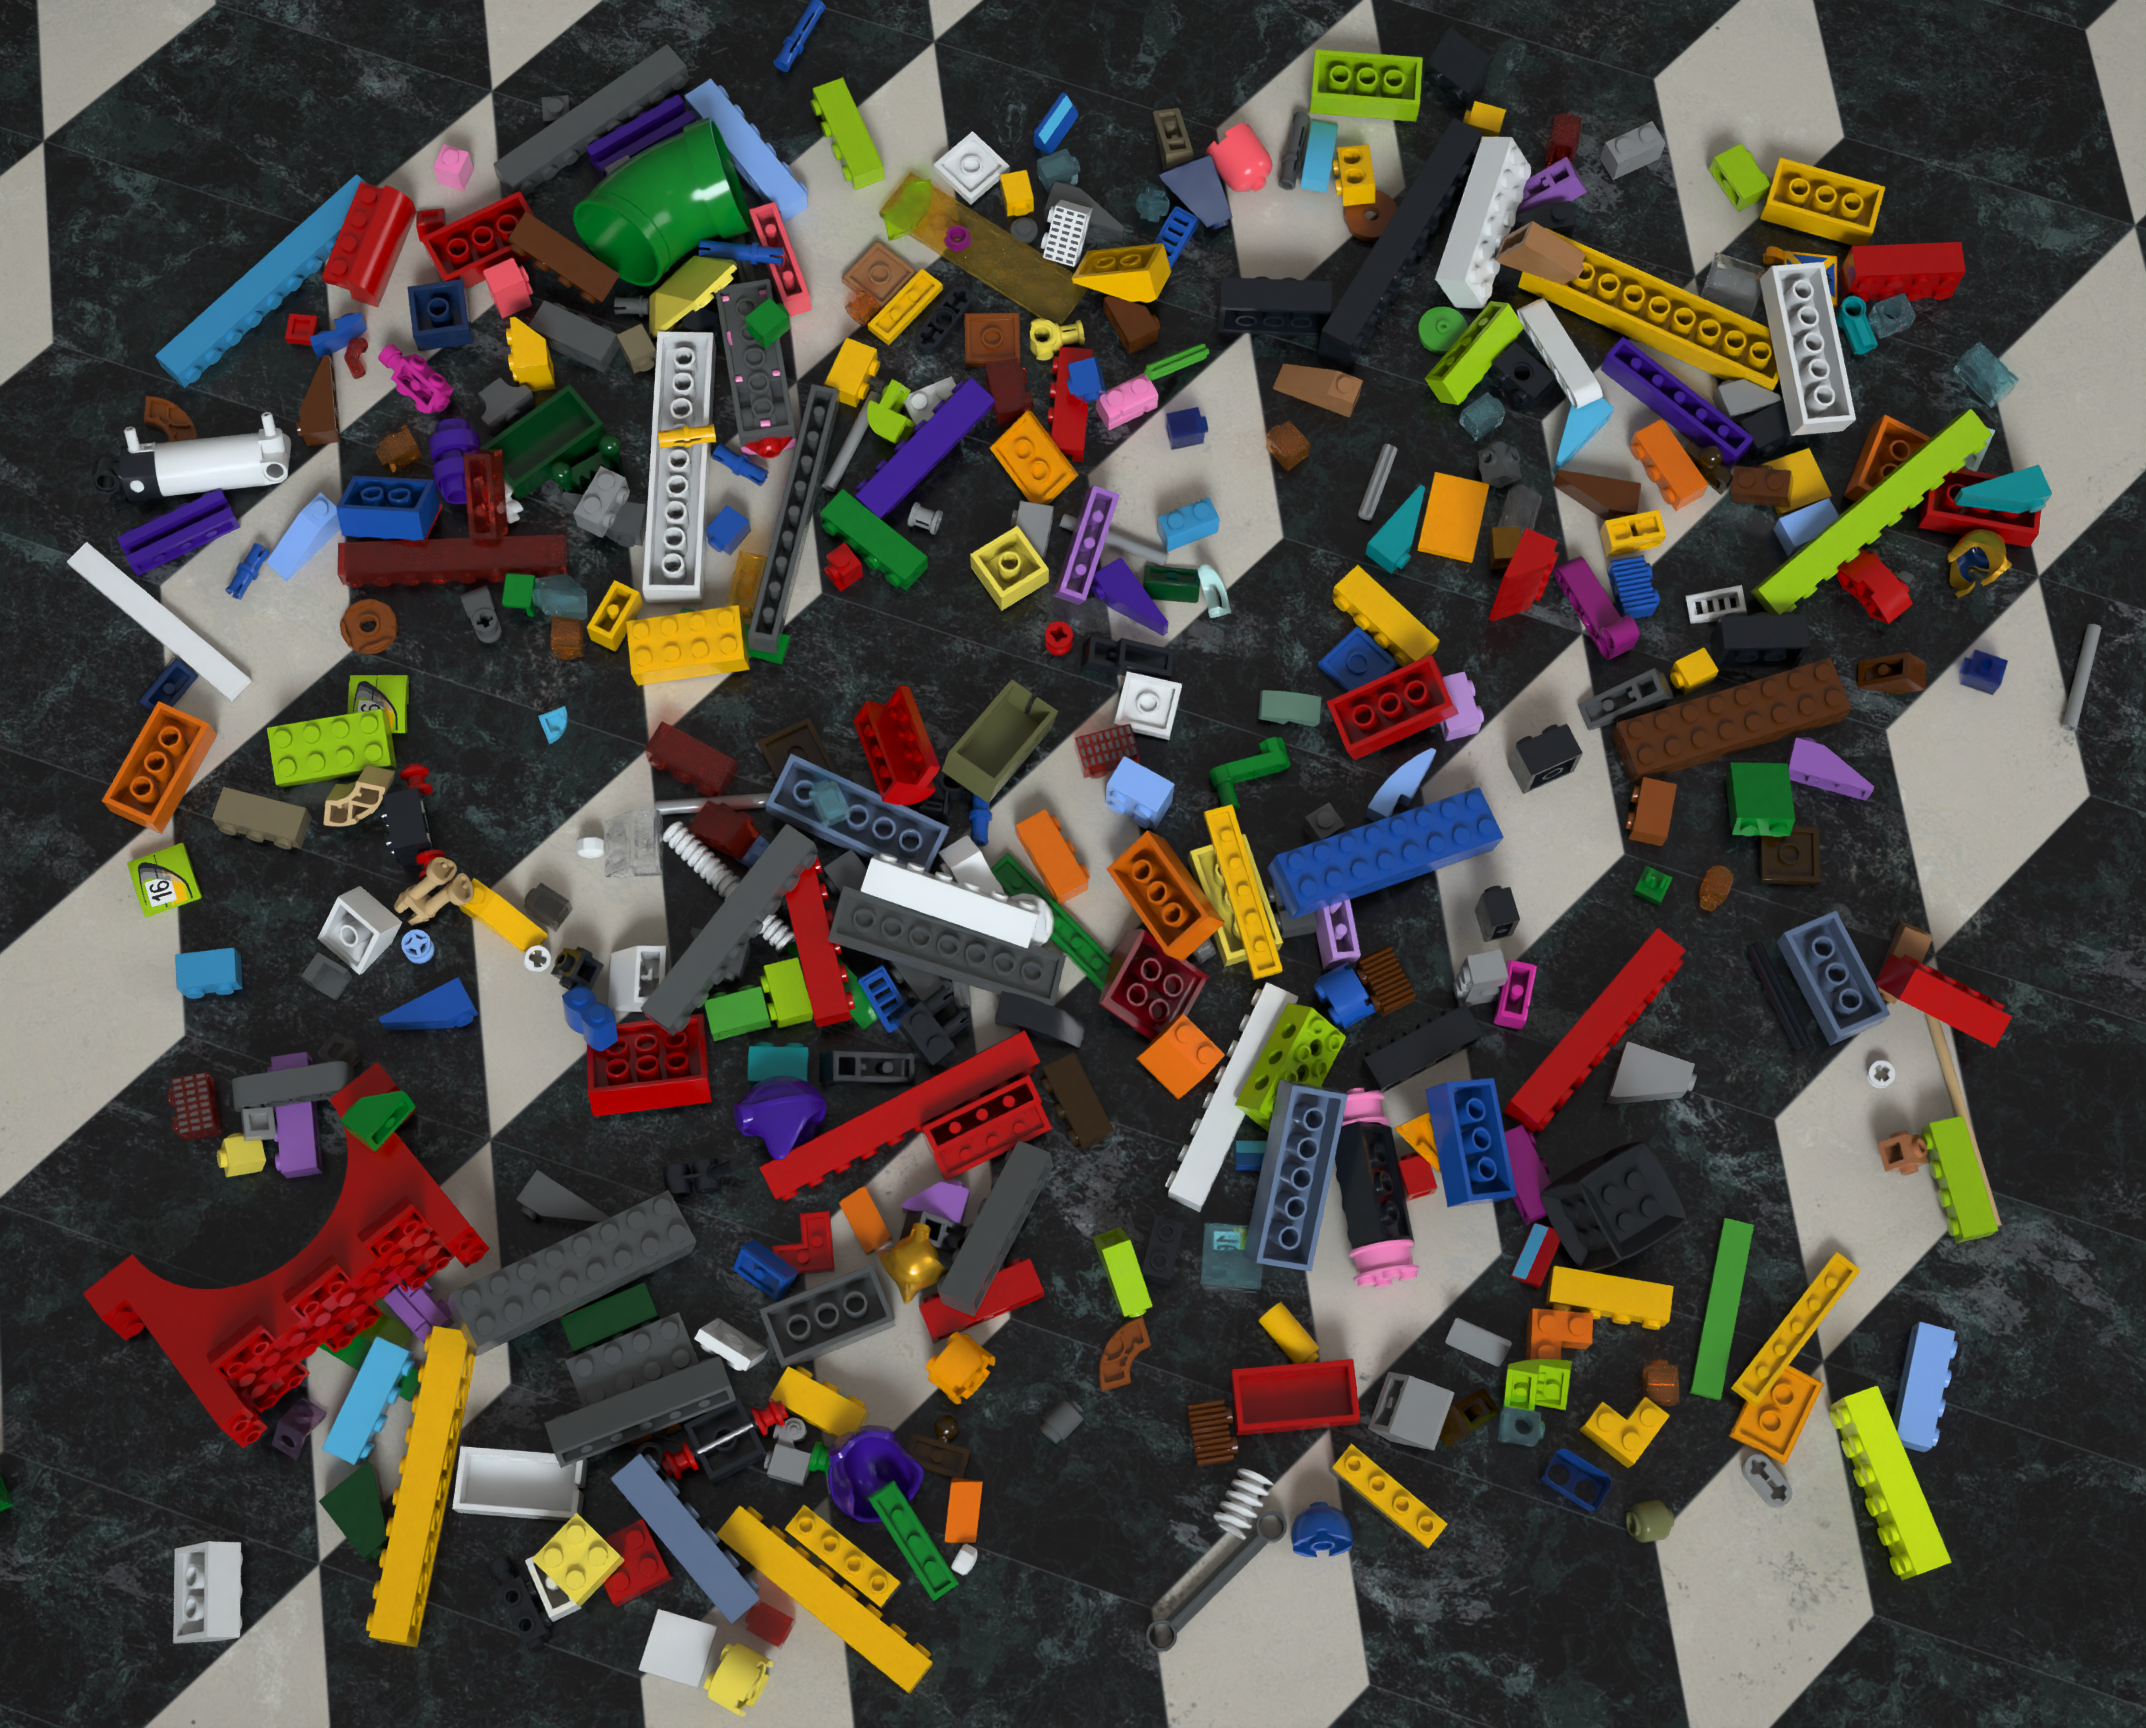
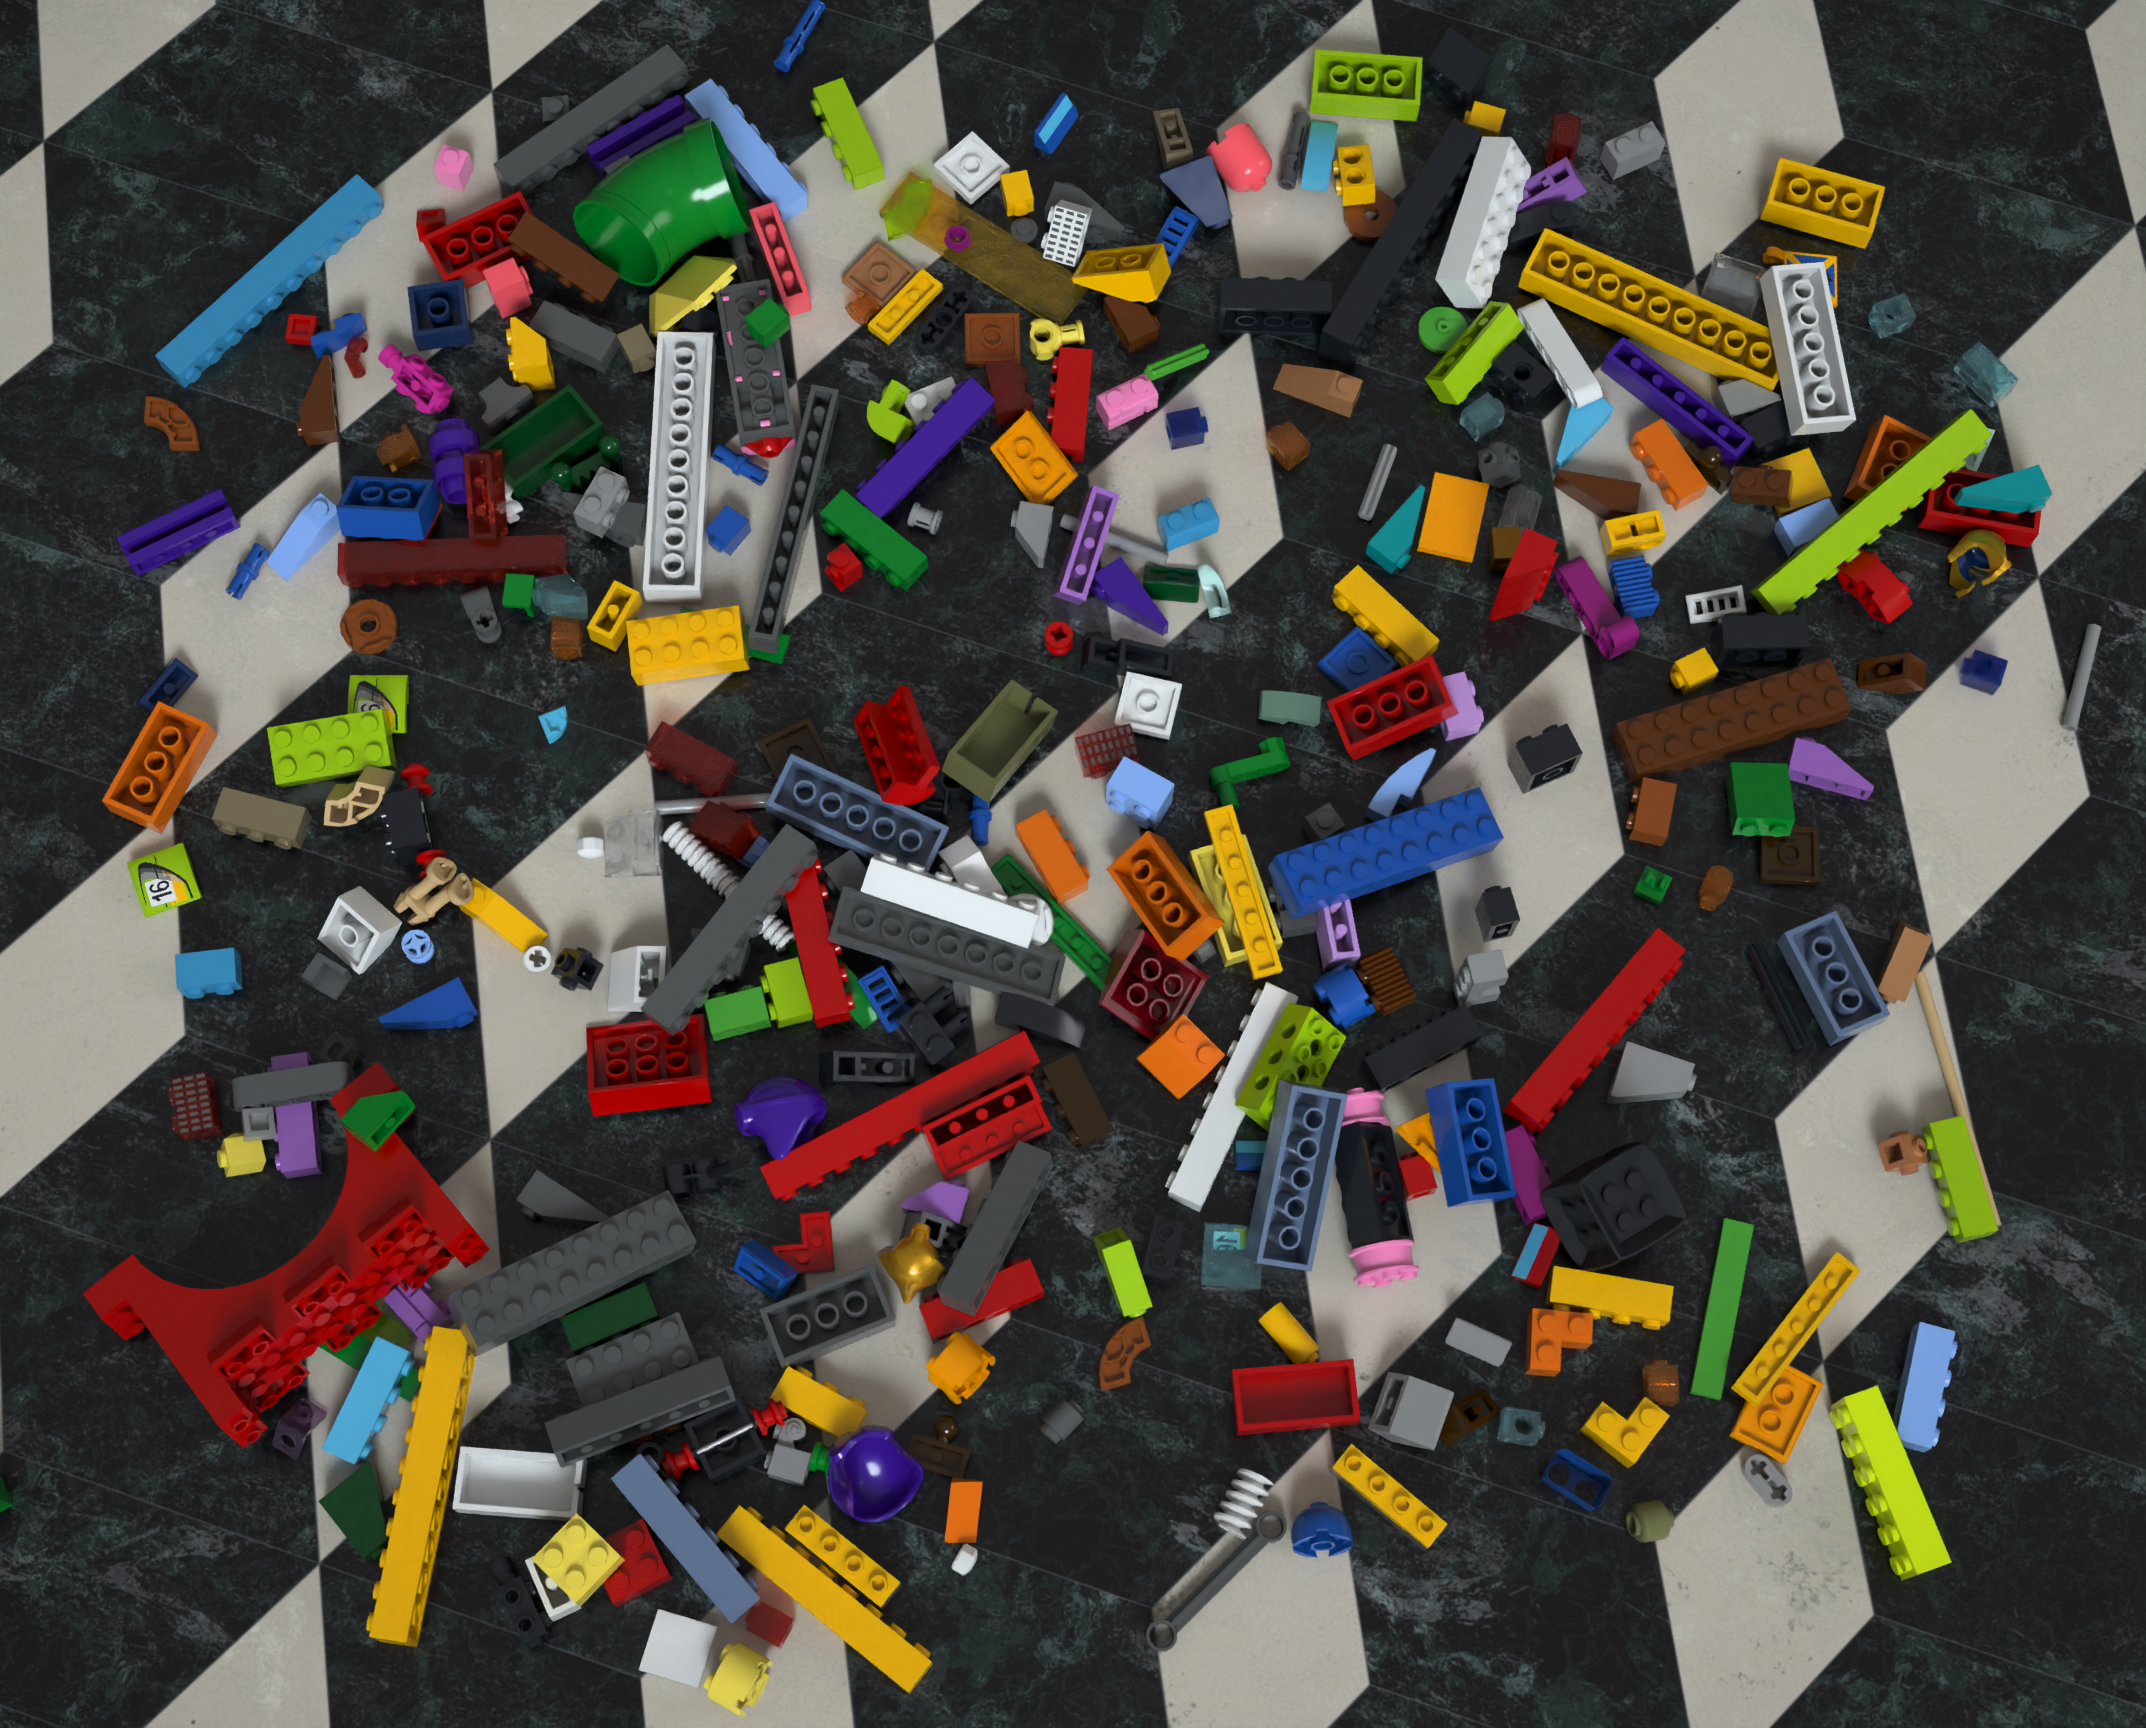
white tile [67,542,252,702] -> none
white piece [91,412,291,501] -> none
white slope [173,1541,243,1643] -> none
red brick [321,182,417,307] -> none
clear smoke brick [523,882,573,932] -> none
blue brick [562,984,618,1052] -> none
dark grey pin [614,295,649,317] -> none
yellow pin [657,424,716,449] -> none
white plate [694,1318,769,1371] -> none
blue pin [699,239,784,266] -> none
clear yellow brick [727,551,767,619] -> none
teal brick [747,1042,810,1088] -> none
clear light blue brick [809,780,851,829] -> none
light grey piece [822,391,881,492] -> none
yellow brick [824,338,880,407] -> none
orange slope [839,1186,893,1255] -> none
green tile [867,1479,959,1601] -> none
light yellow brick [970,525,1049,611] -> none
clear light blue brick [1037,148,1080,195] -> none
blue brick [1067,357,1107,403] -> none
clear light blue gear [1136,187,1170,222] -> none
reddish brown brick [1186,1398,1238,1468] -> none
dark pink brick [1493,960,1537,1030] -> none
medium nougat slope [1495,221,1586,285] -> none
lime slope [1504,1359,1572,1414] -> none
dark grey slope [1578,668,1674,731] -> none
lime brick [1709,143,1771,213] -> none
teal piece [1835,296,1878,355] -> none
red brick [1839,242,1966,302] -> none
white bush [1866,1060,1895,1089] -> none
red brick [1875,954,2012,1048] -> none

